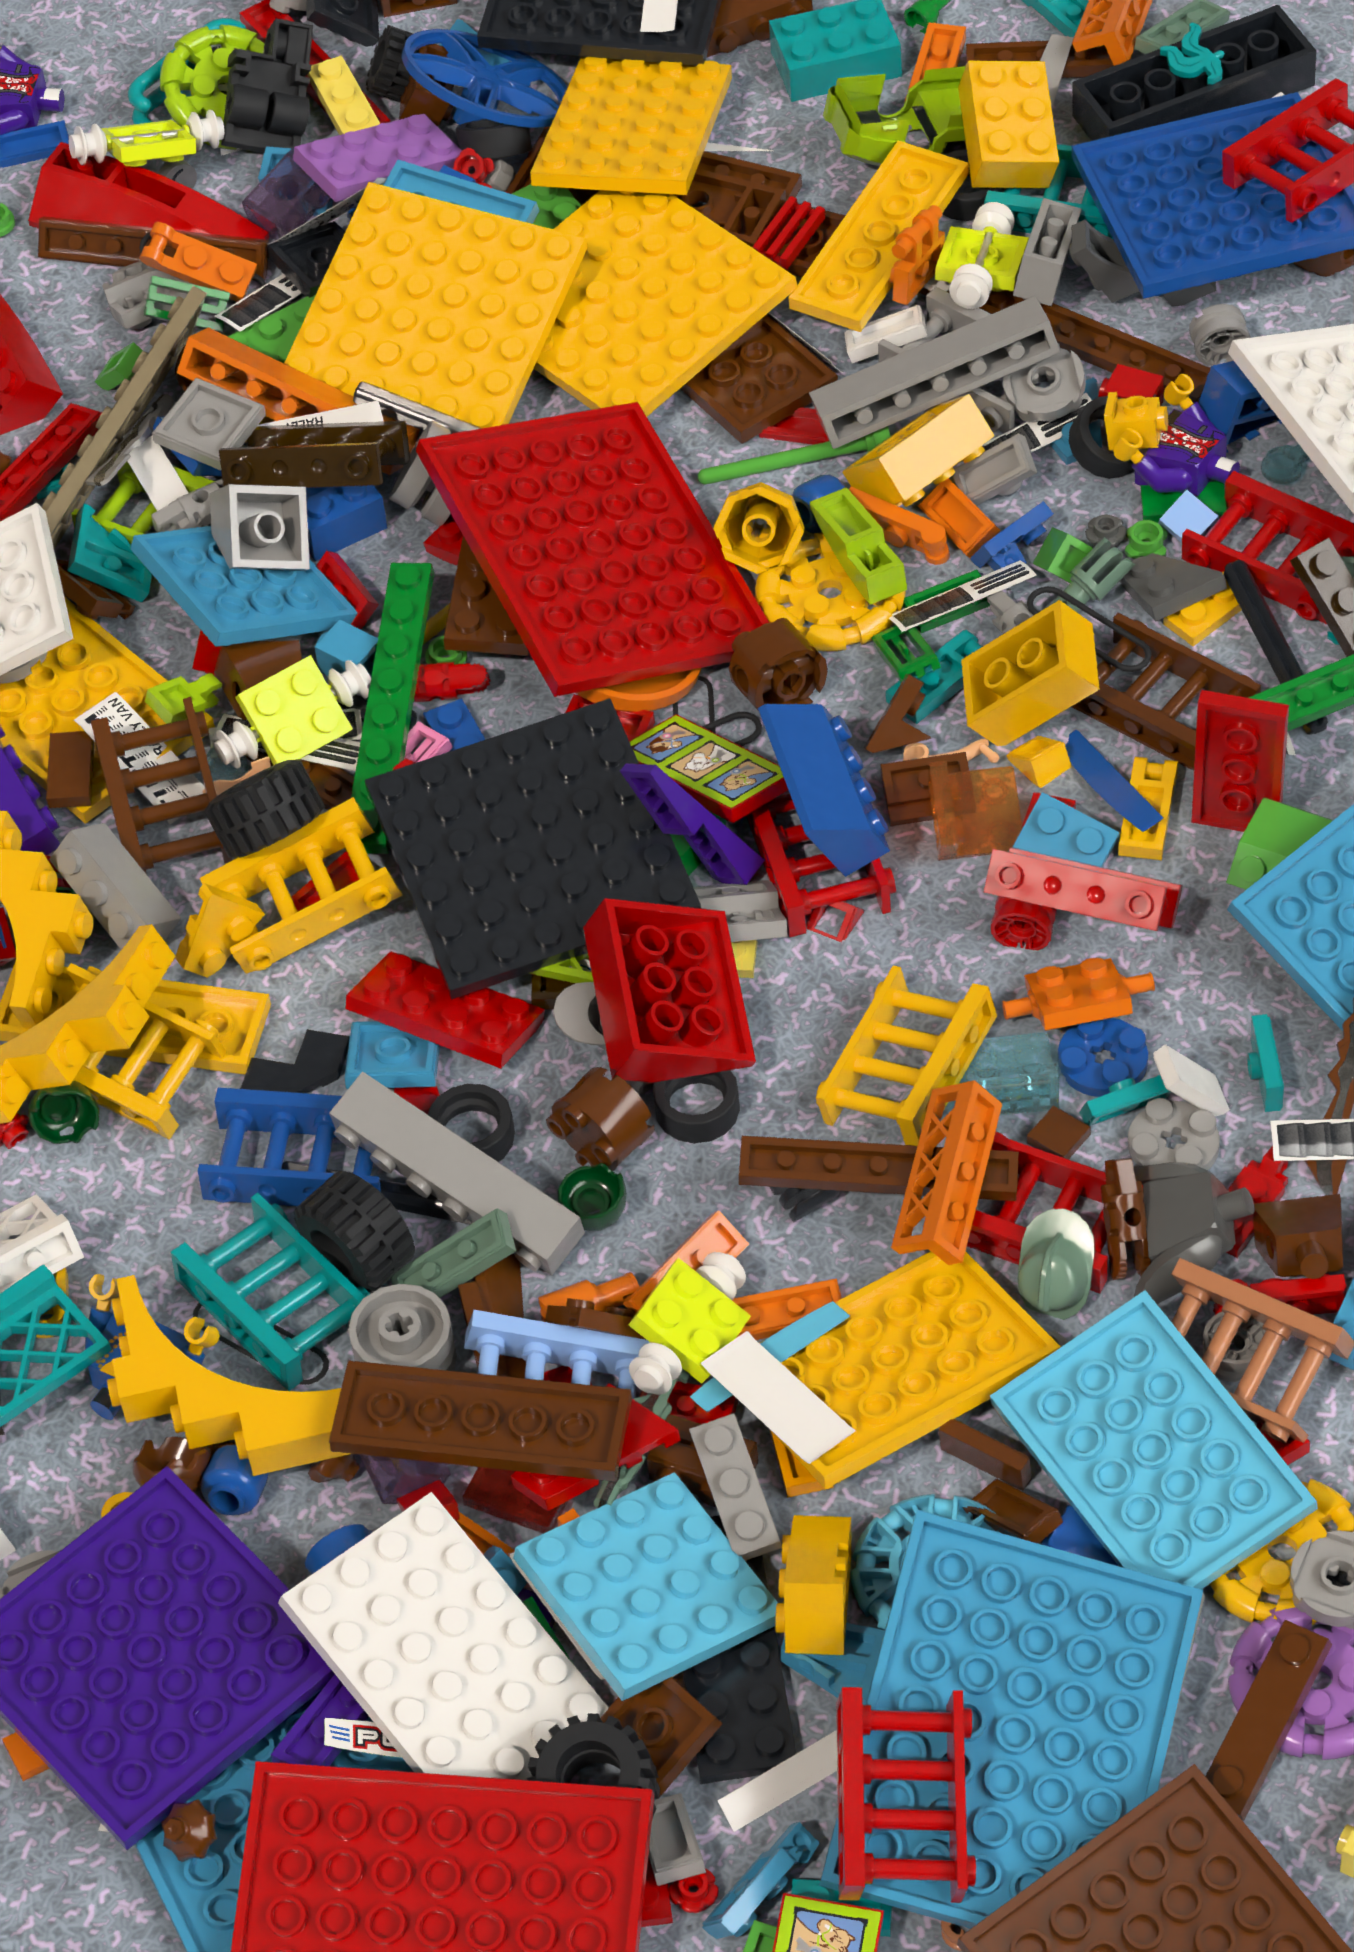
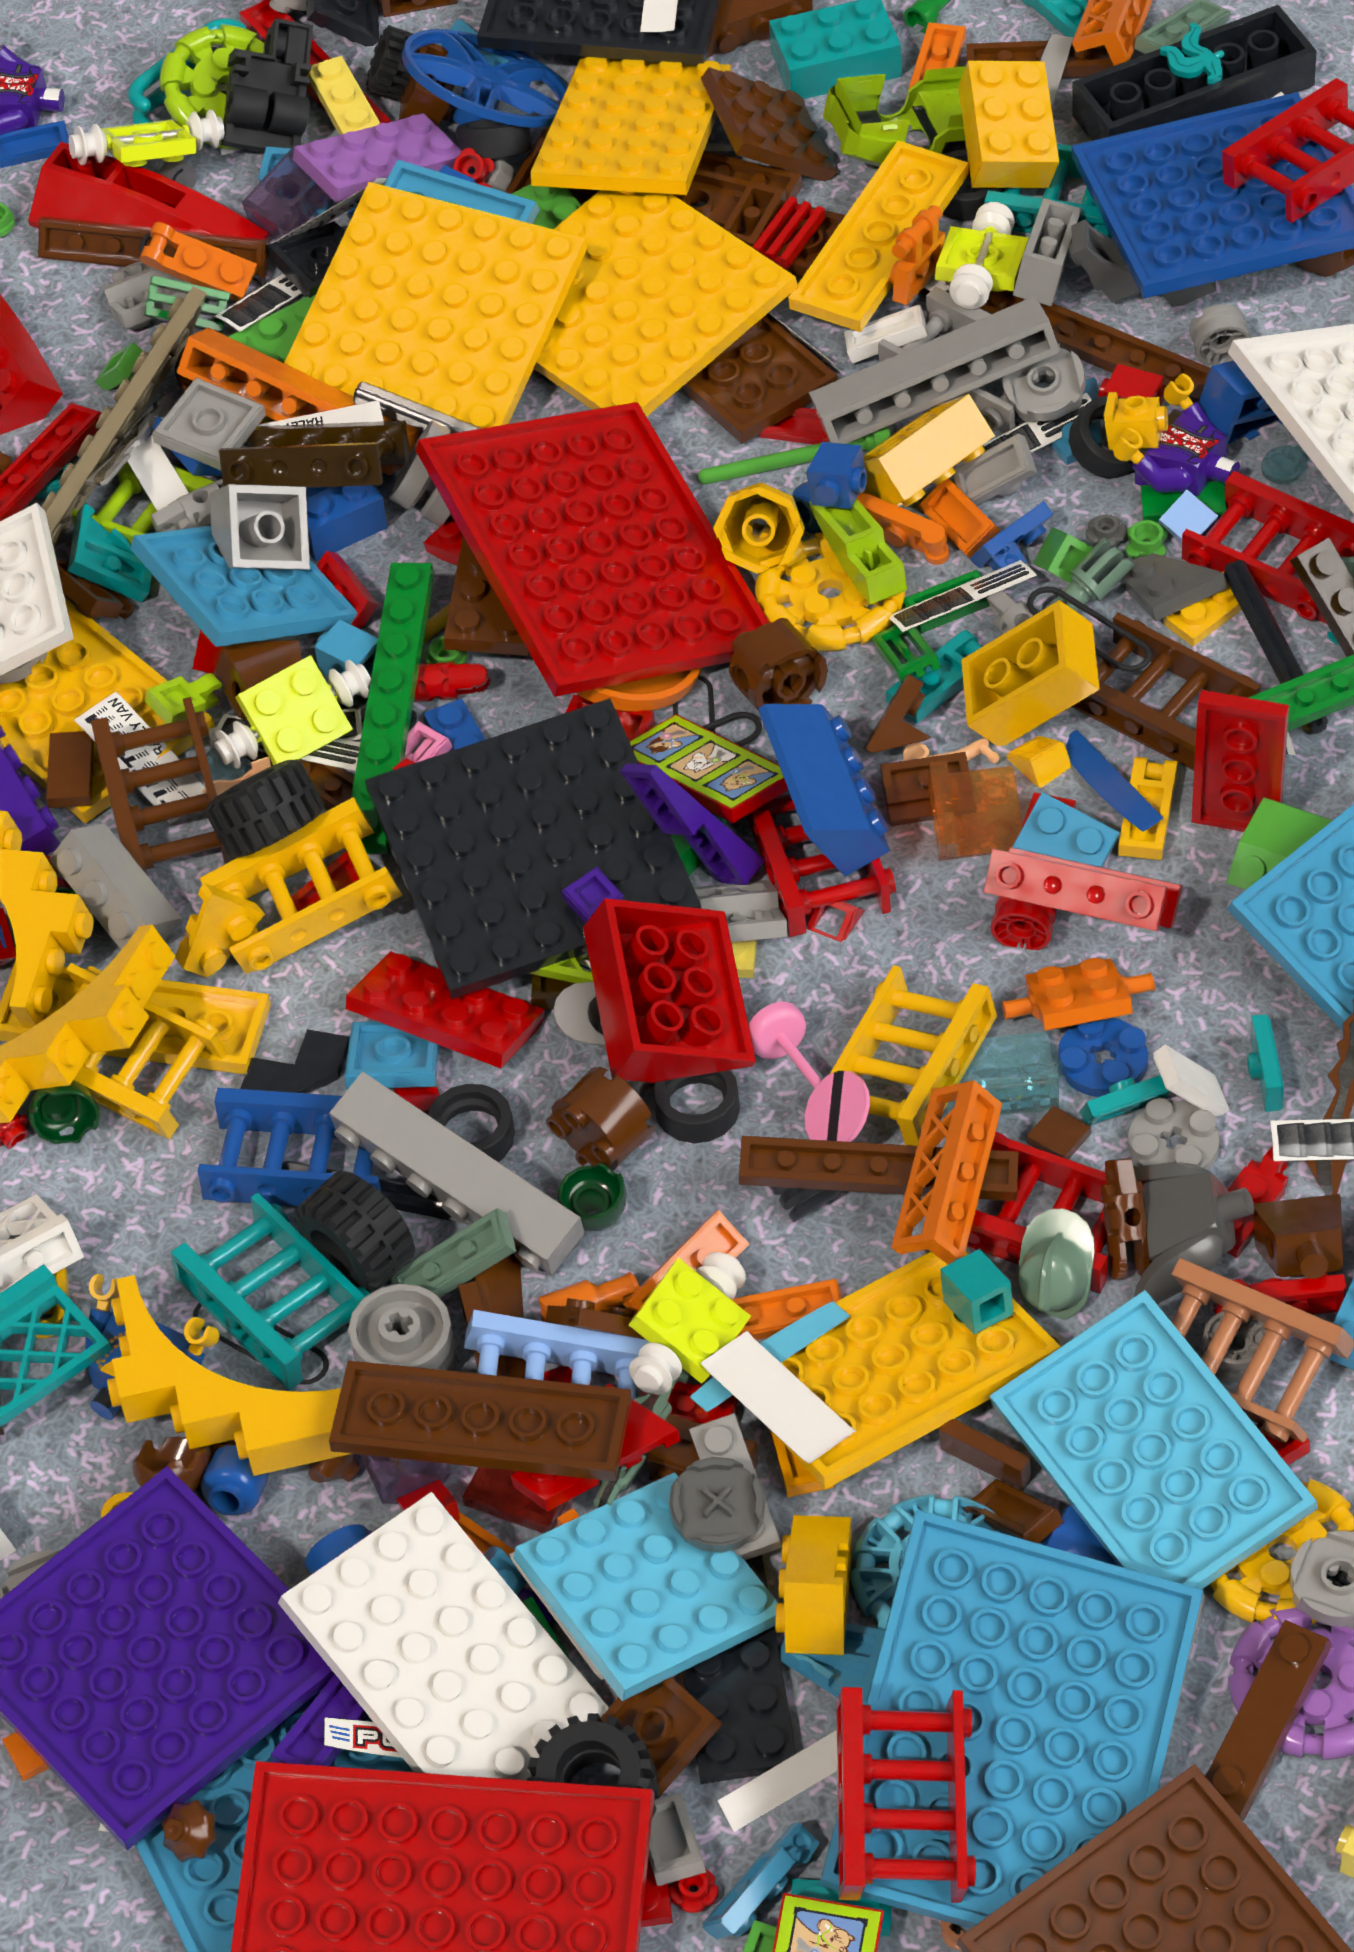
none -> dark purple tile [562,867,624,924]
none -> dark grey tile [669,1457,766,1553]
none -> reddish brown plate [701,67,837,181]
none -> bright pink piece [749,1001,870,1142]
none -> blue brick [806,442,867,509]
none -> teal brick [940,1249,1013,1334]

